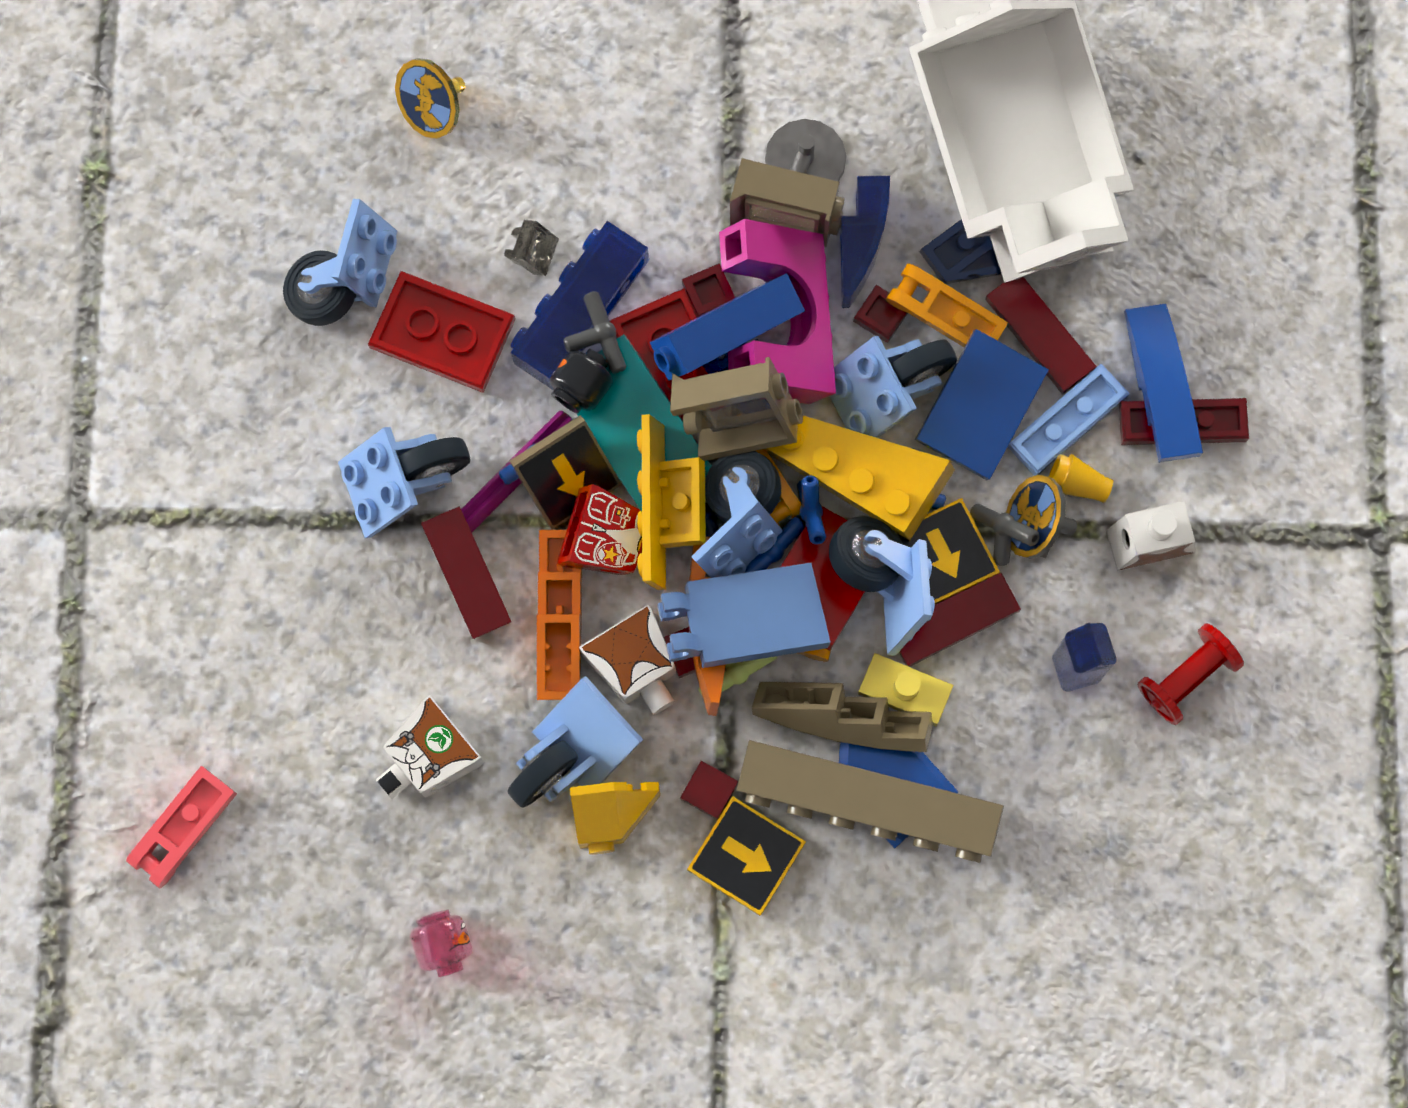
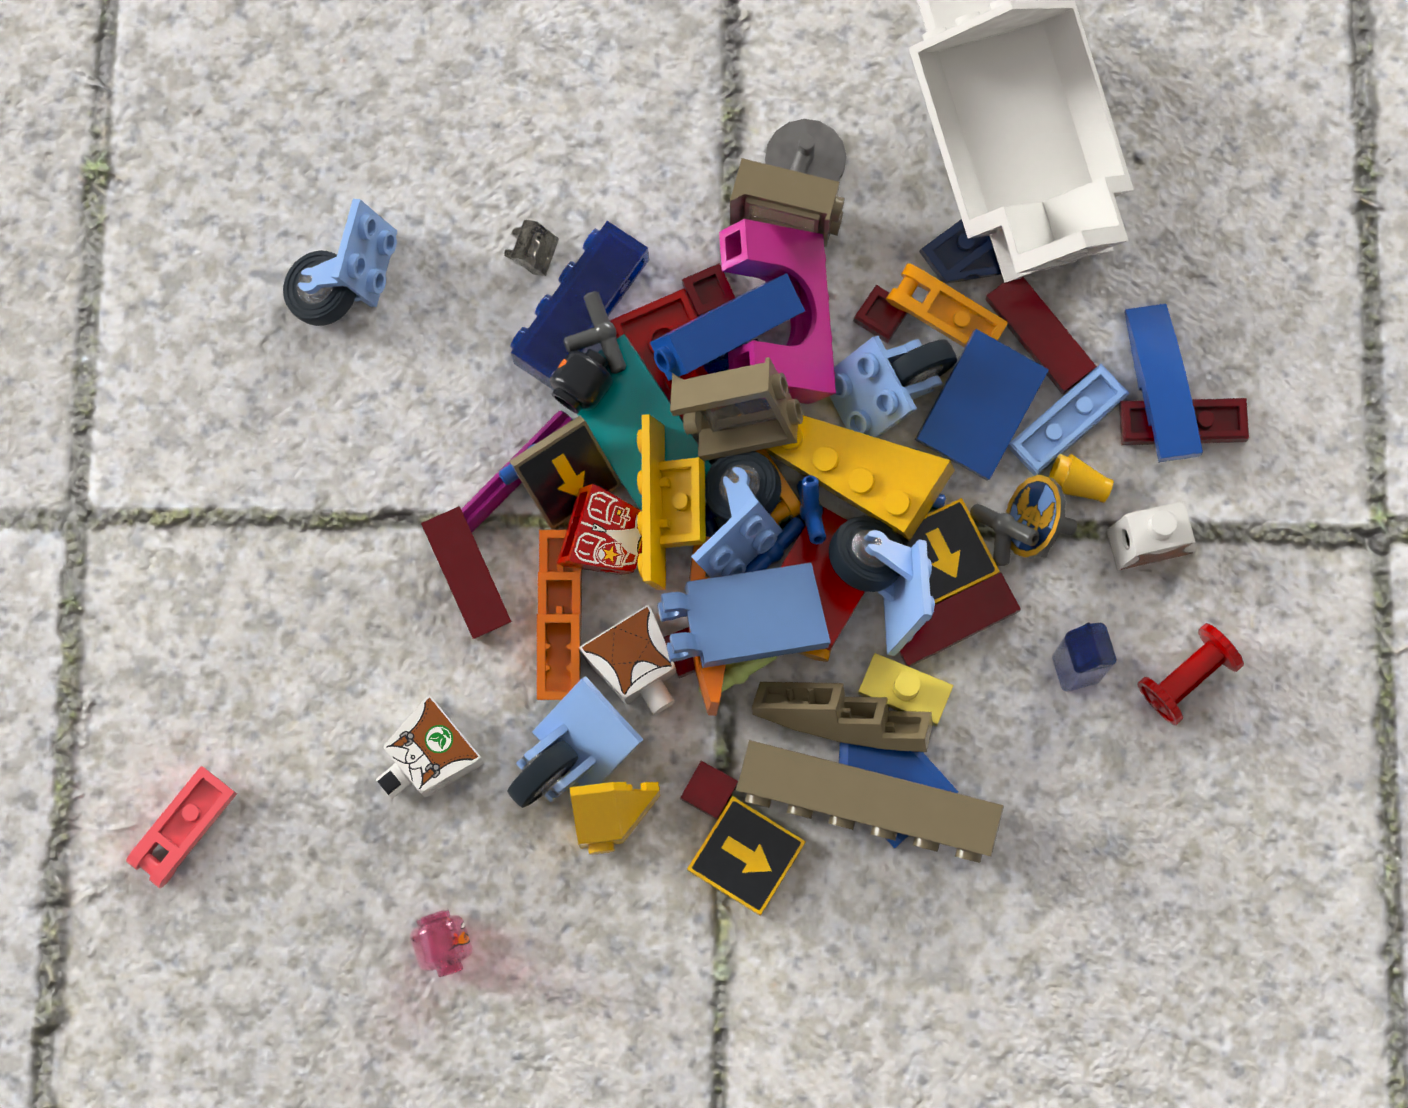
light blue plate [338,427,470,538] -> none
red tile [368,271,516,393] -> none
shield [395,58,465,139] -> none
clear blue slope [840,176,890,308] -> none

